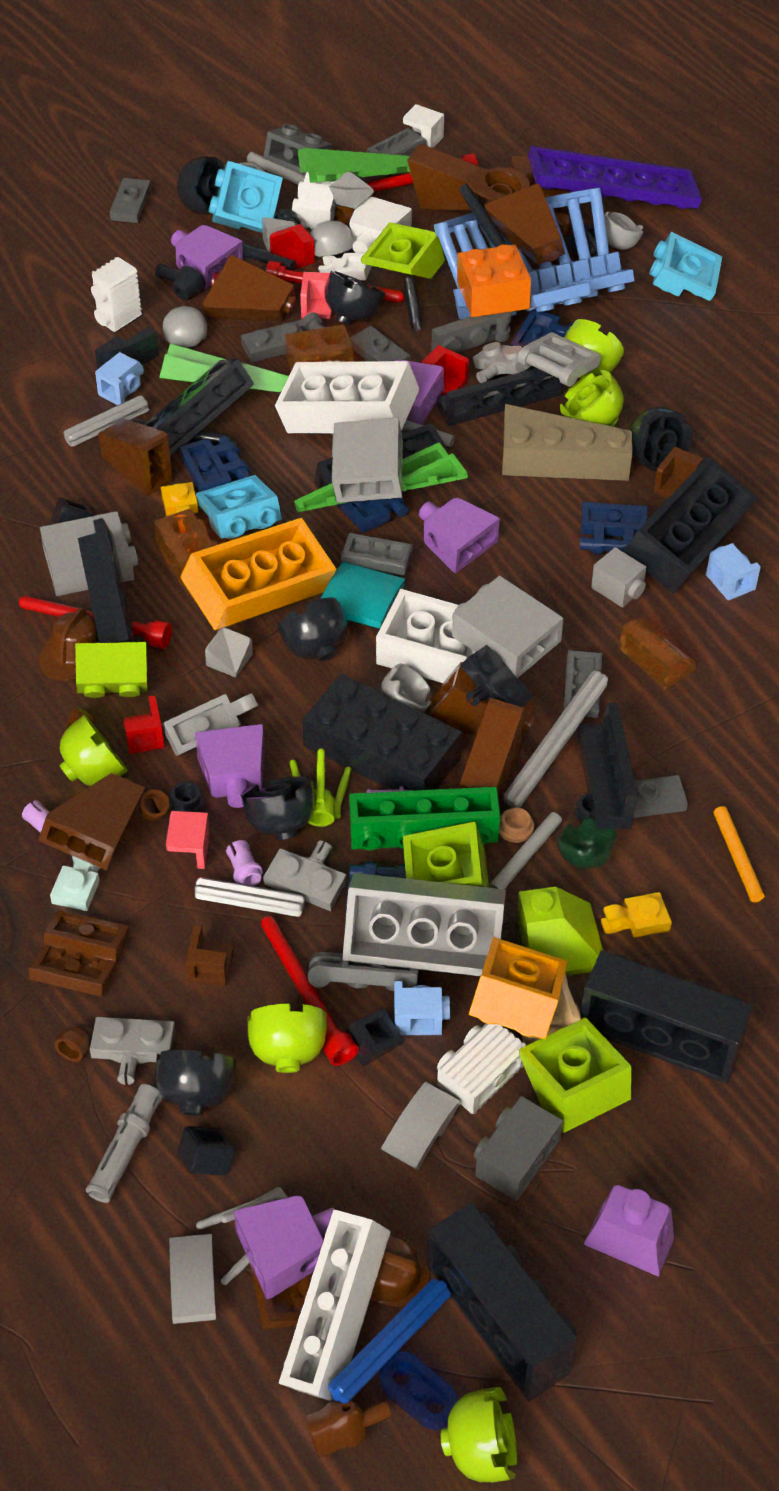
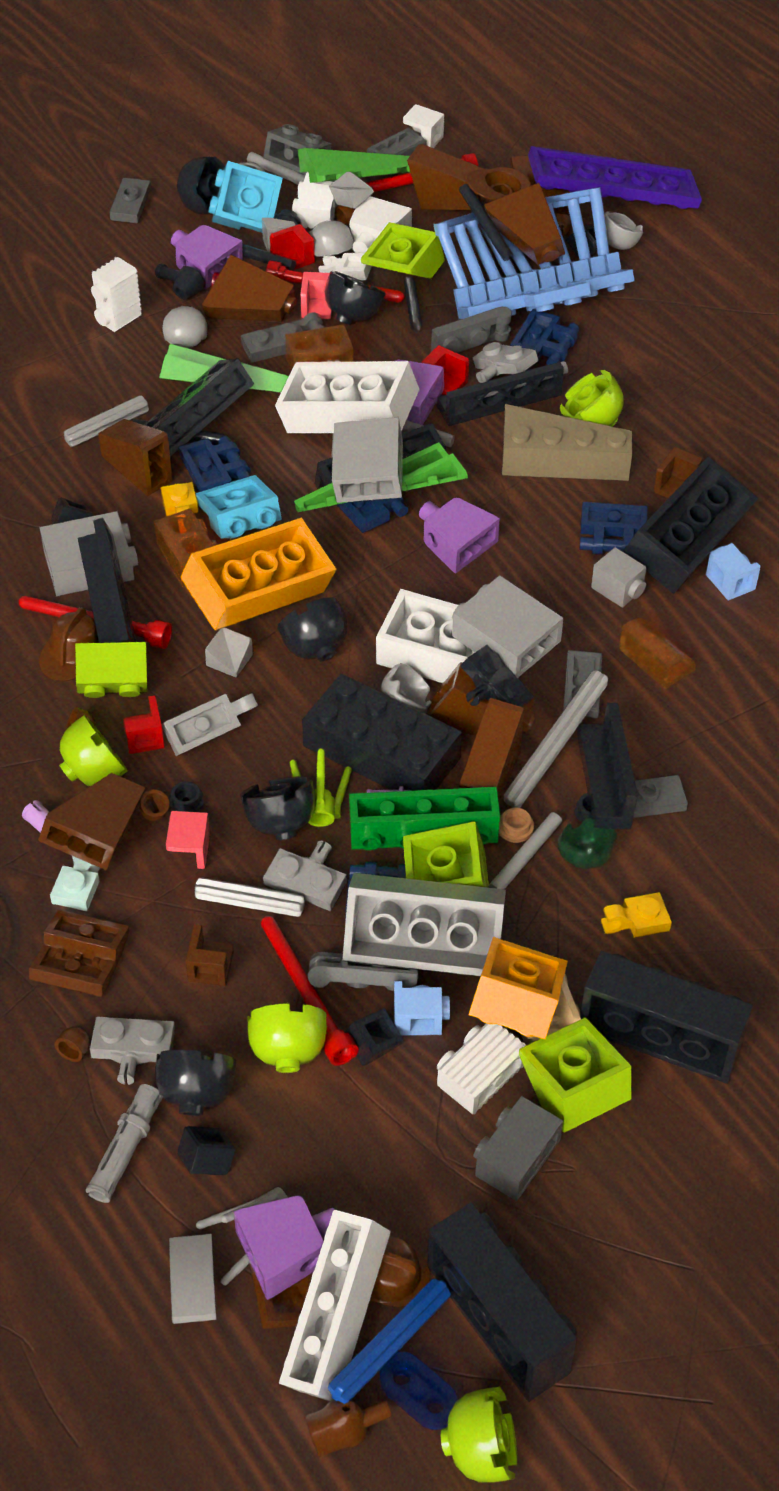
black slope [95,327,159,370] -> none
light blue brick [95,352,144,405] -> none
medium lavender torso [195,724,264,808] -> none
lavender pin [226,840,263,886] -> none
teal slope [321,562,405,629] -> none
dark grey plate [341,533,413,575] -> none
dark grey plate [348,326,411,362] -> none
light grey slope [381,1082,461,1171] -> none
orange brick [457,244,531,318] -> none
lime slope [516,887,603,975] -> none
light grey plate [517,332,601,387] -> none
lime cylinder [564,319,625,378] -> none
medium lavender torso [584,1185,674,1277] -> none
black cylinder [629,406,692,472] -> none
medium azure plate [649,232,722,301] -> none
light orange bar [713,806,765,902] -> none

